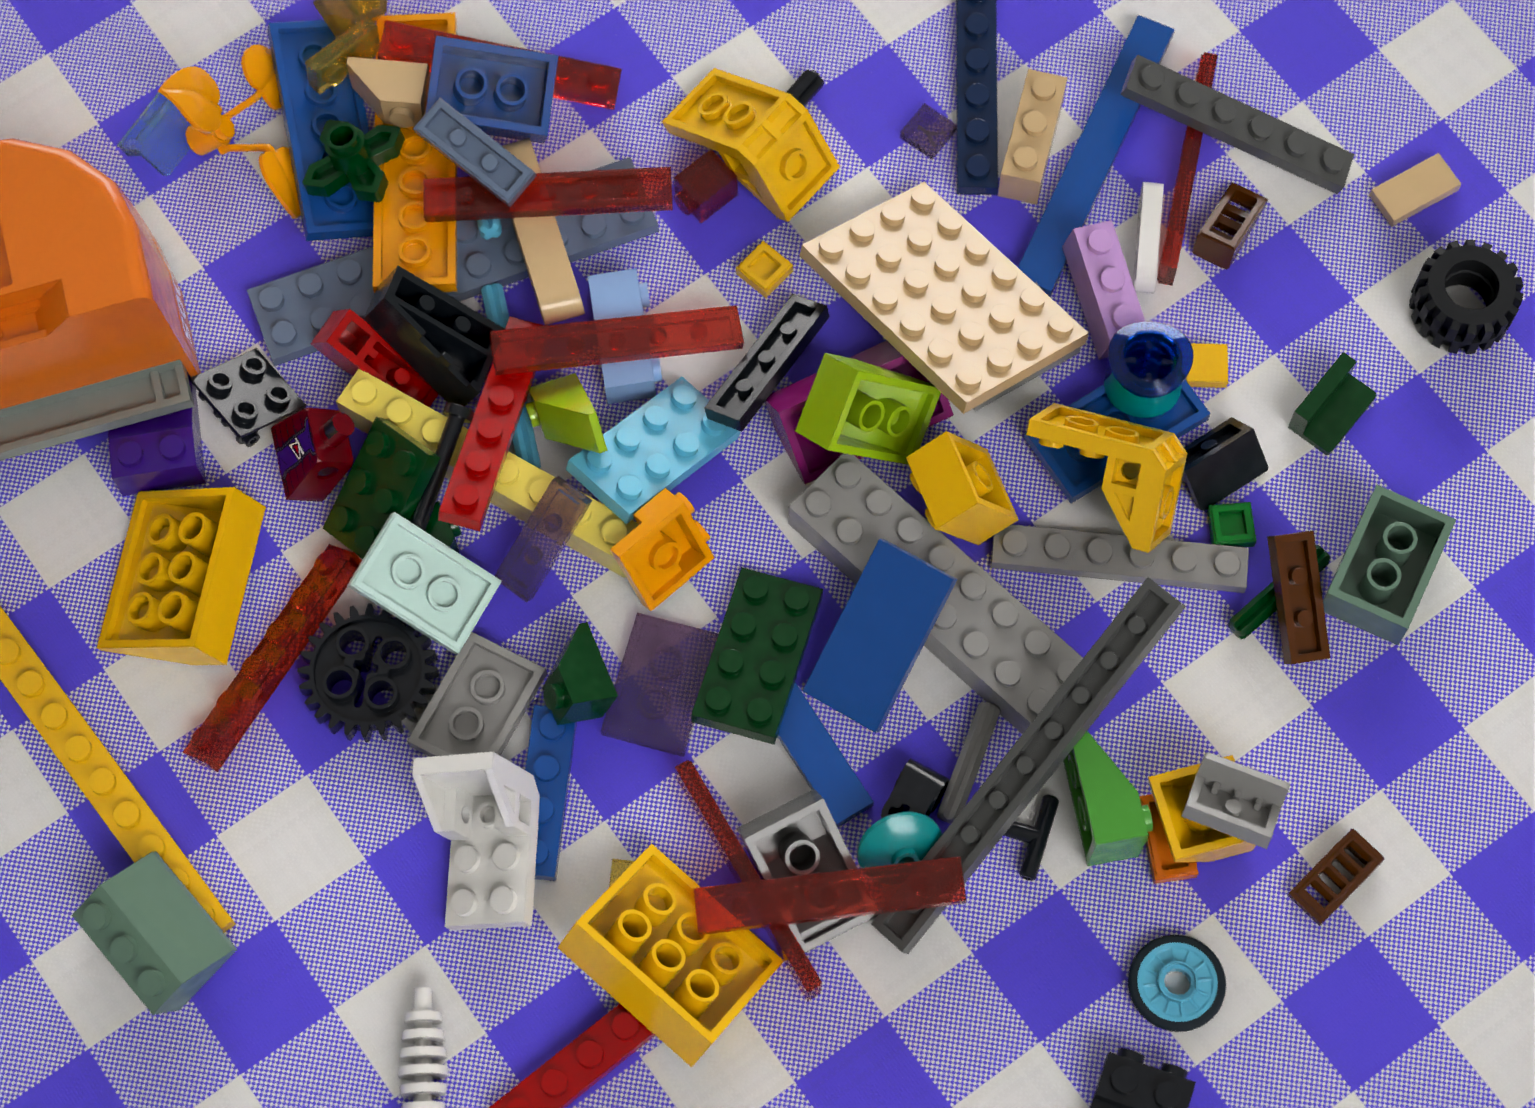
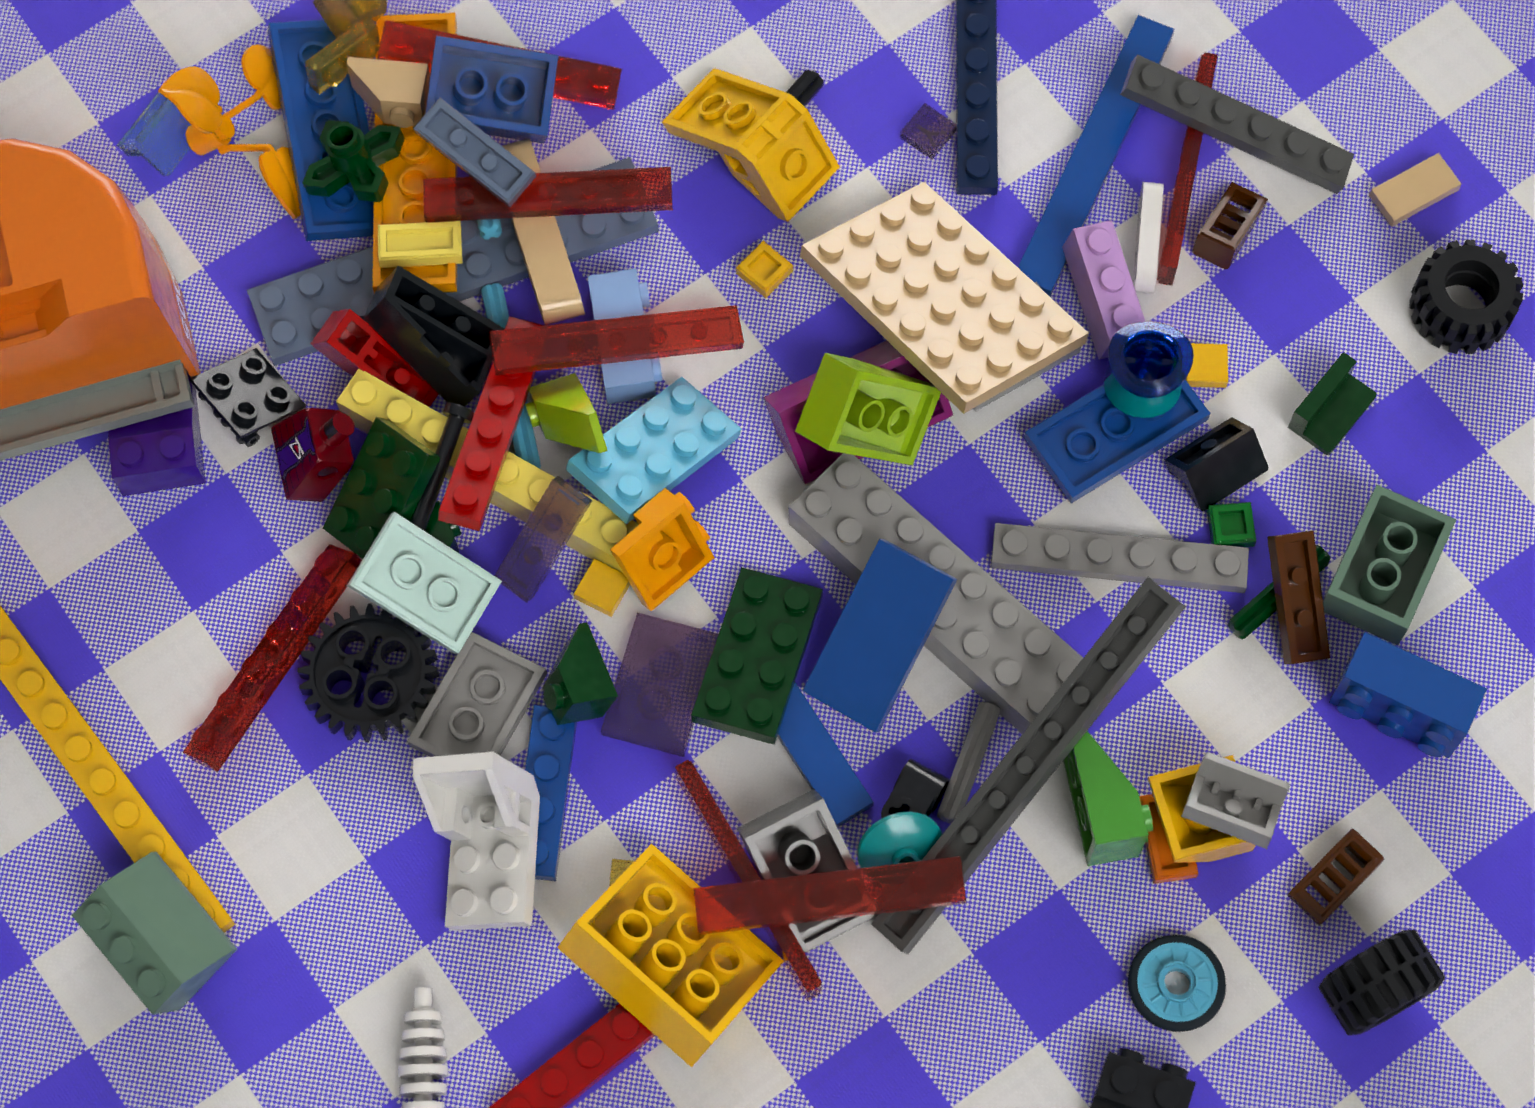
yellow slope [97,487,266,665] -> none
clear red brick [674,149,738,223] -> none
black plate [704,294,830,432] -> none
yellow brick [906,431,1019,545] -> none
tan brick [998,69,1068,205] -> none
black piece [1003,795,1059,881] -> none
yellow bracket [1026,403,1187,553] -> none
none -> light yellow tile [378,221,463,268]
none -> yellow tile [574,559,630,617]
none -> black tyre [1318,930,1446,1035]
none -> blue brick [1329,632,1487,759]

